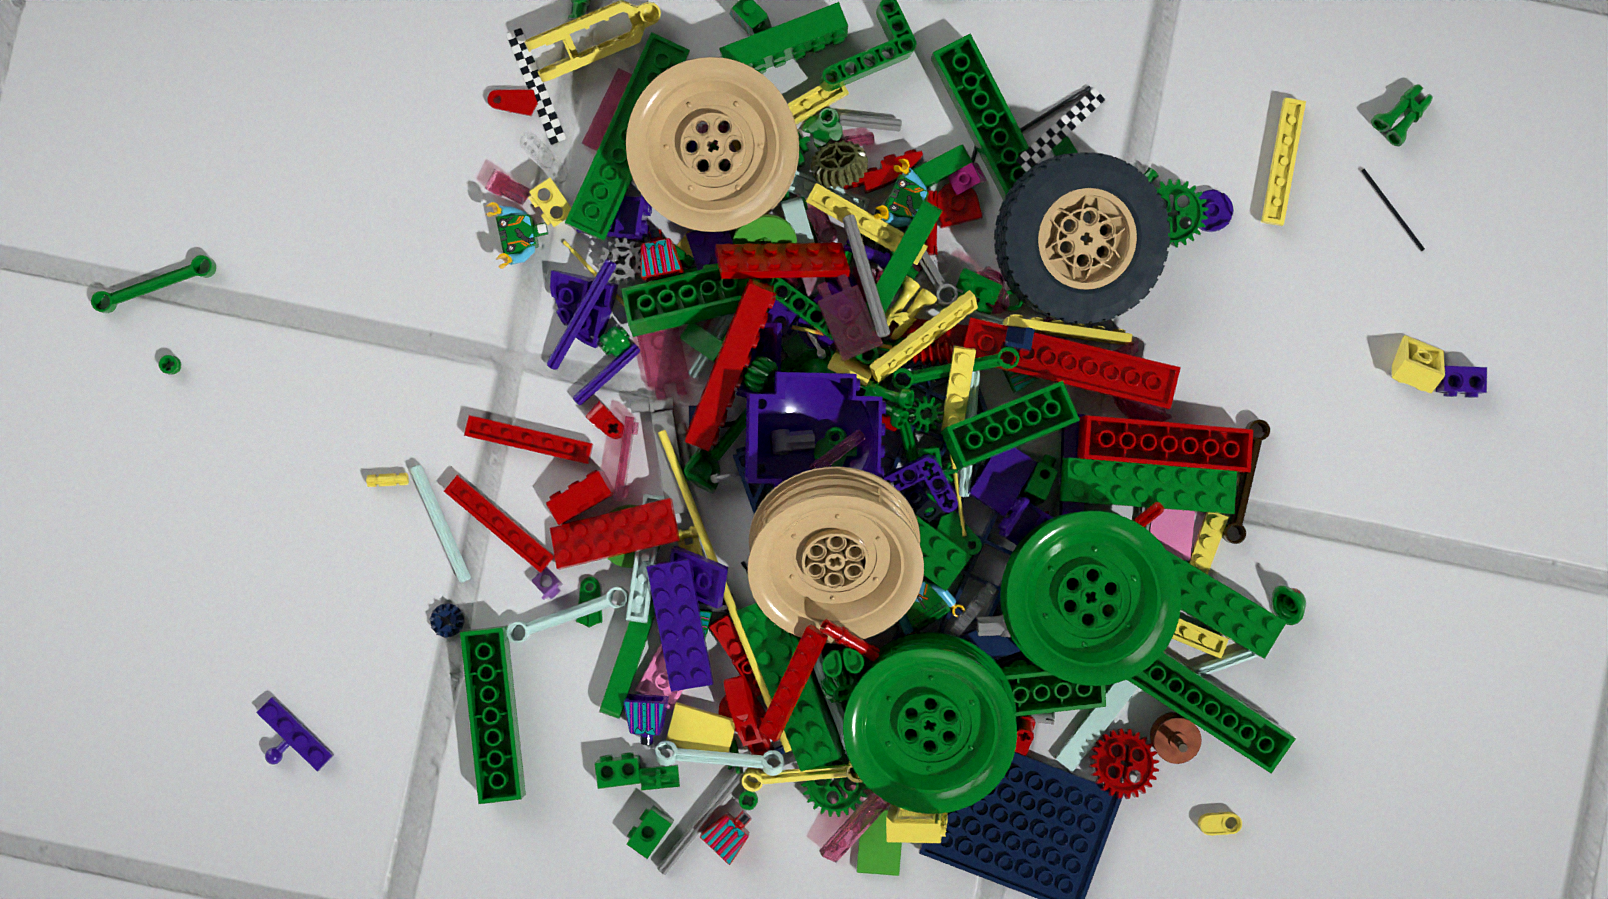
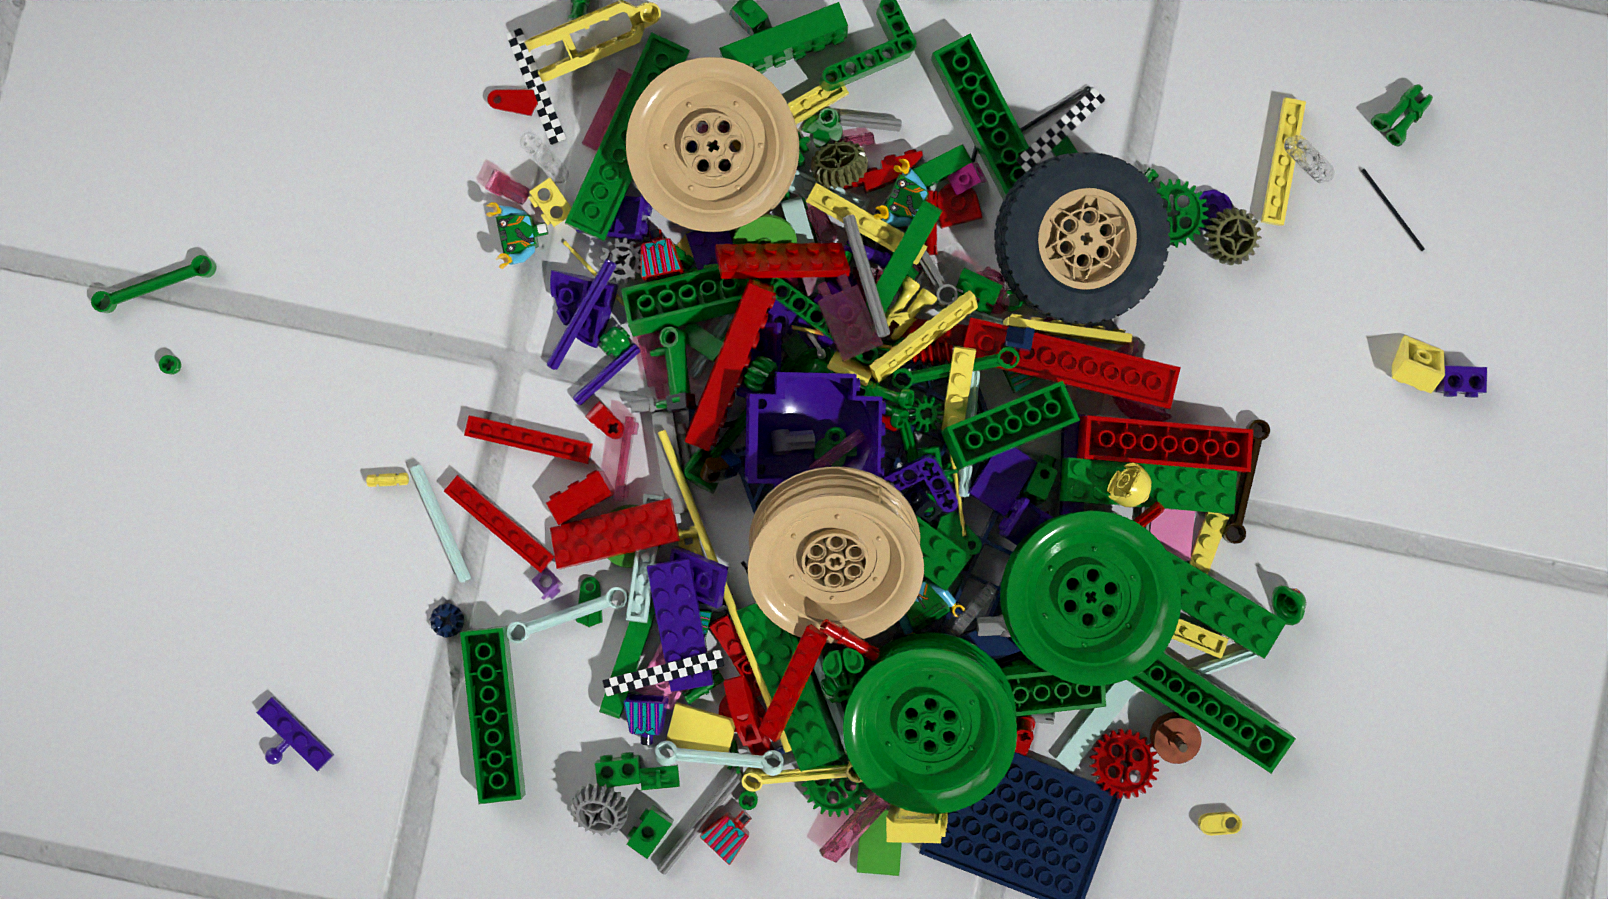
none -> light grey gear [570,783,629,836]
none -> sticker [602,650,724,696]
none -> green piece [650,327,696,412]
none -> green pin [682,669,724,705]
none -> dark brown leg [700,448,742,483]
none -> light yellow cylinder [1107,463,1152,507]
none -> olive gear [1204,208,1262,265]
none -> clear beam [1284,135,1335,183]

